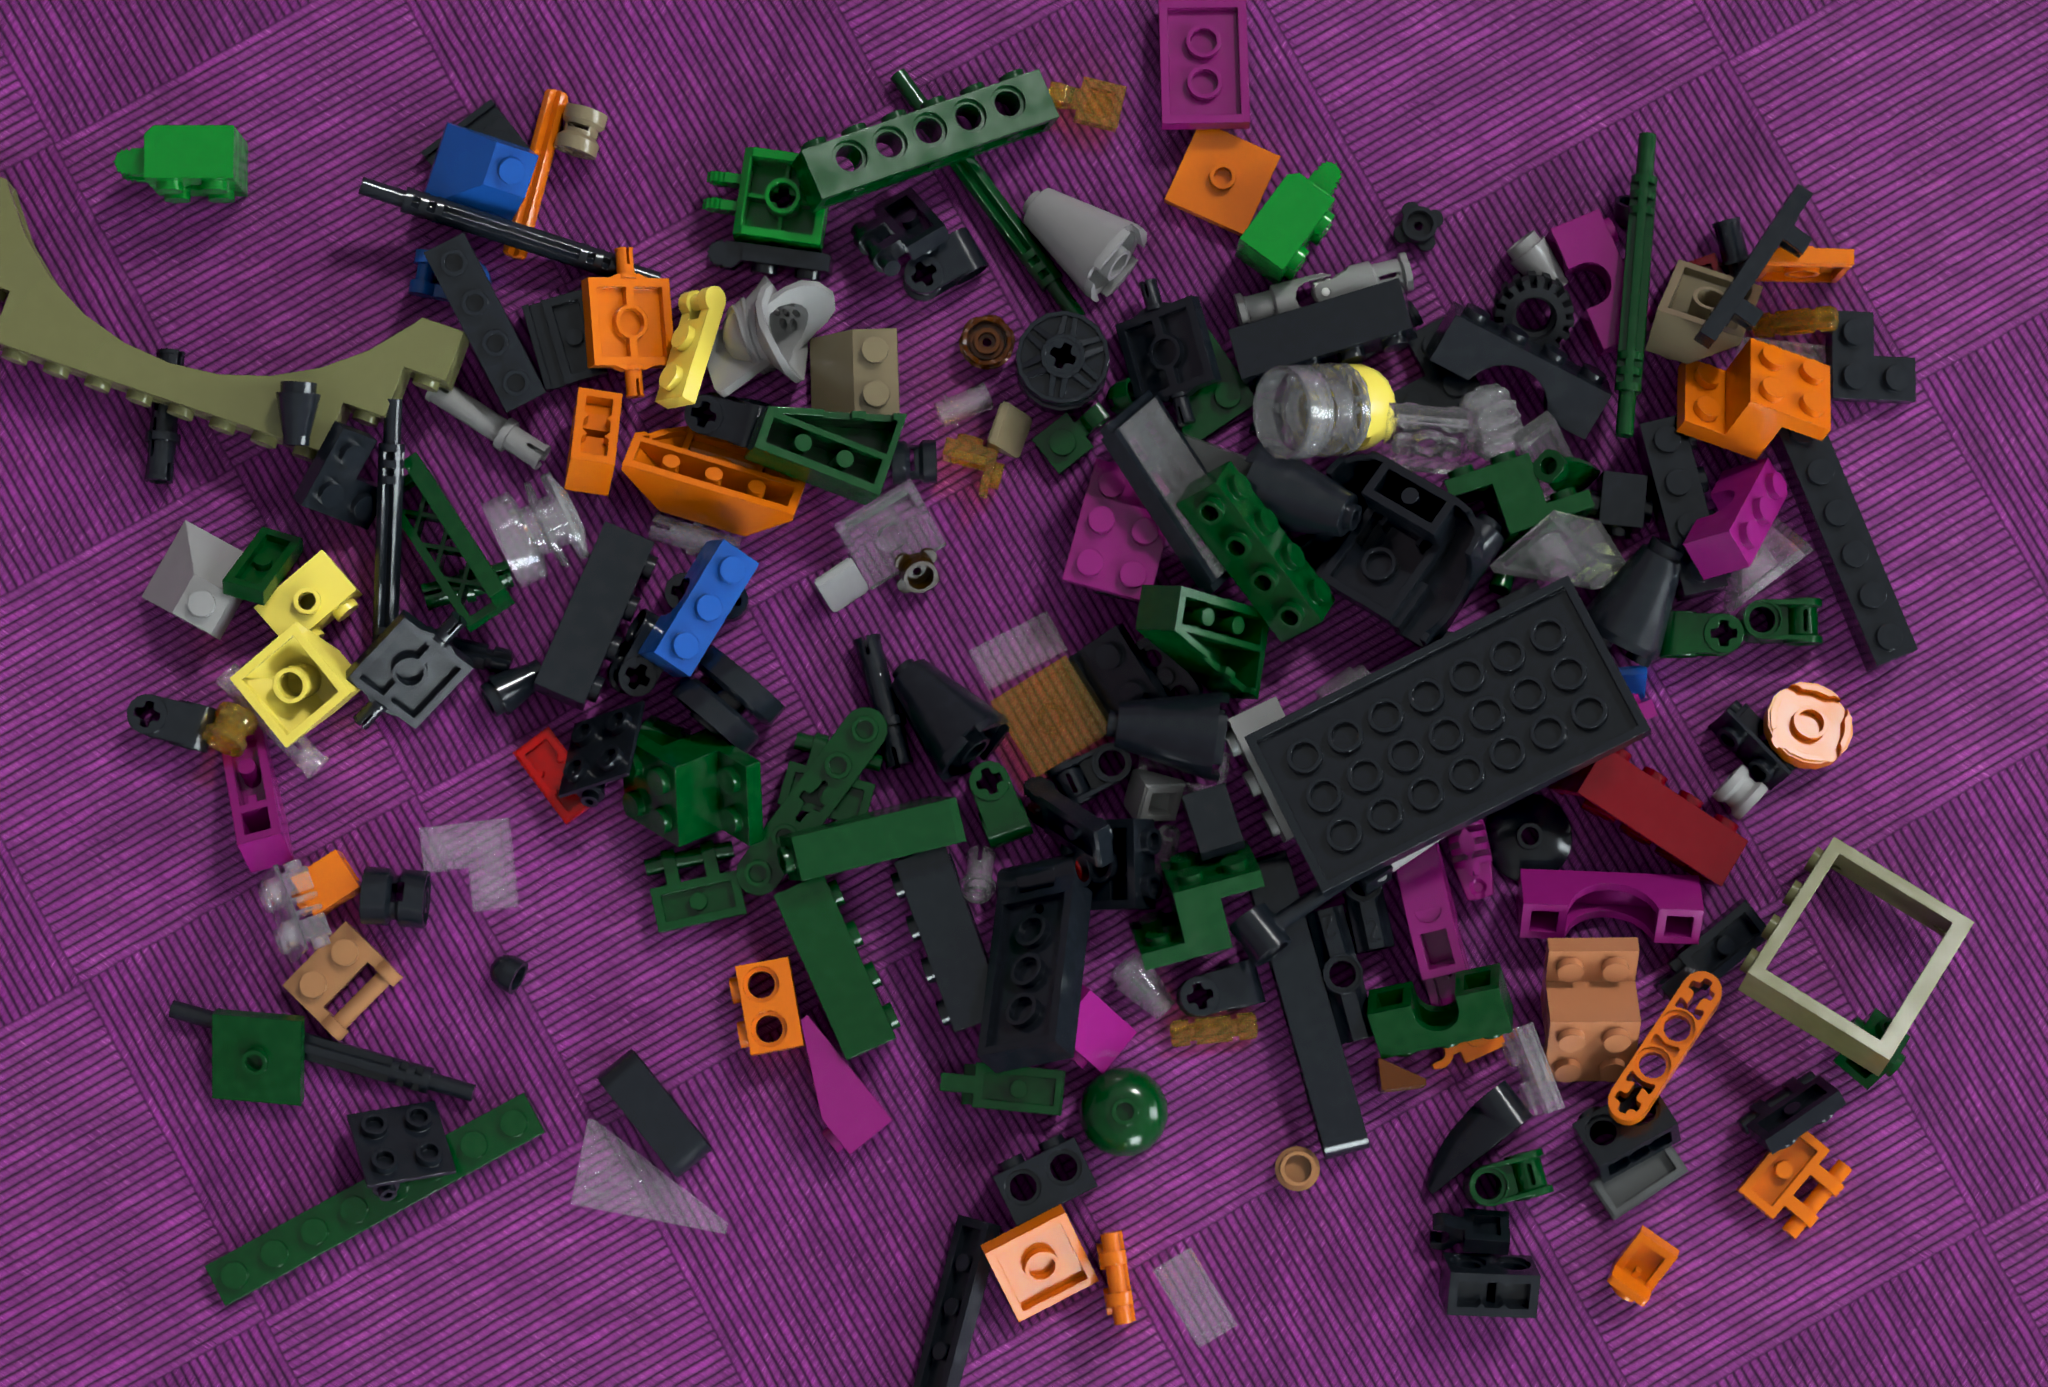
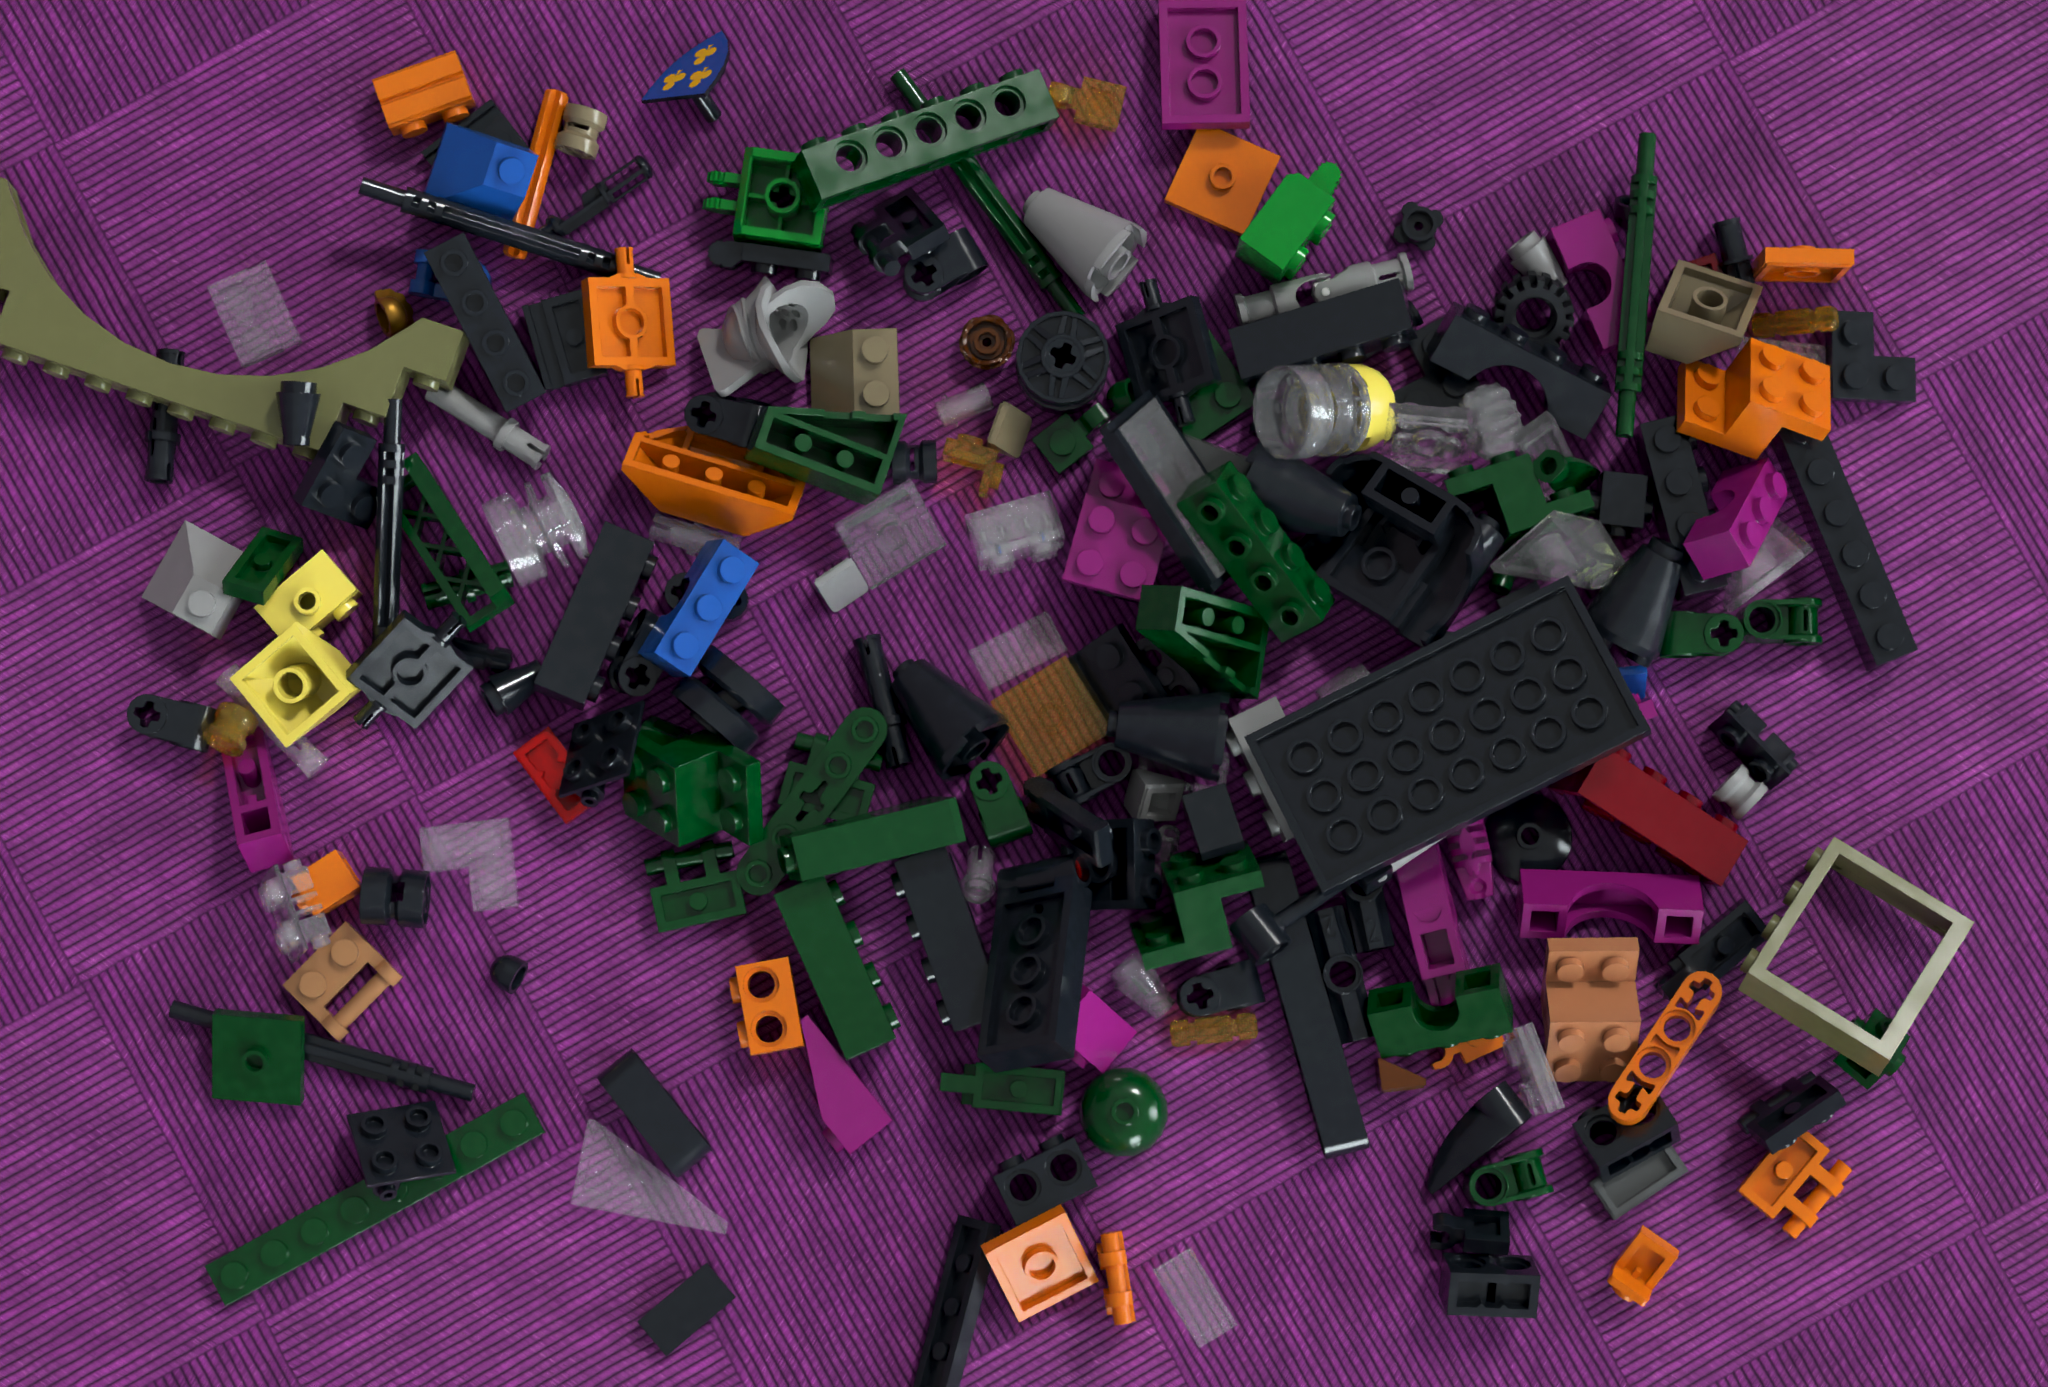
green hinge [113,125,248,203] -> none
orange brick [564,387,623,496] -> none
light yellow plate [655,286,726,409] -> none
dark brown plate [894,548,939,593] -> none
medium nougat plate [1275,1146,1320,1191] -> none
black hinge [1693,184,1813,349] -> none
tile [1763,682,1853,770] -> none
none -> clear plate [206,260,303,369]
none -> orange brick [372,50,477,139]
none -> pearl gold piece [374,288,414,338]
none -> black piece [539,155,653,238]
none -> black tile [637,1262,736,1356]
none -> shield [641,31,730,123]
none -> clear slope [964,490,1065,575]

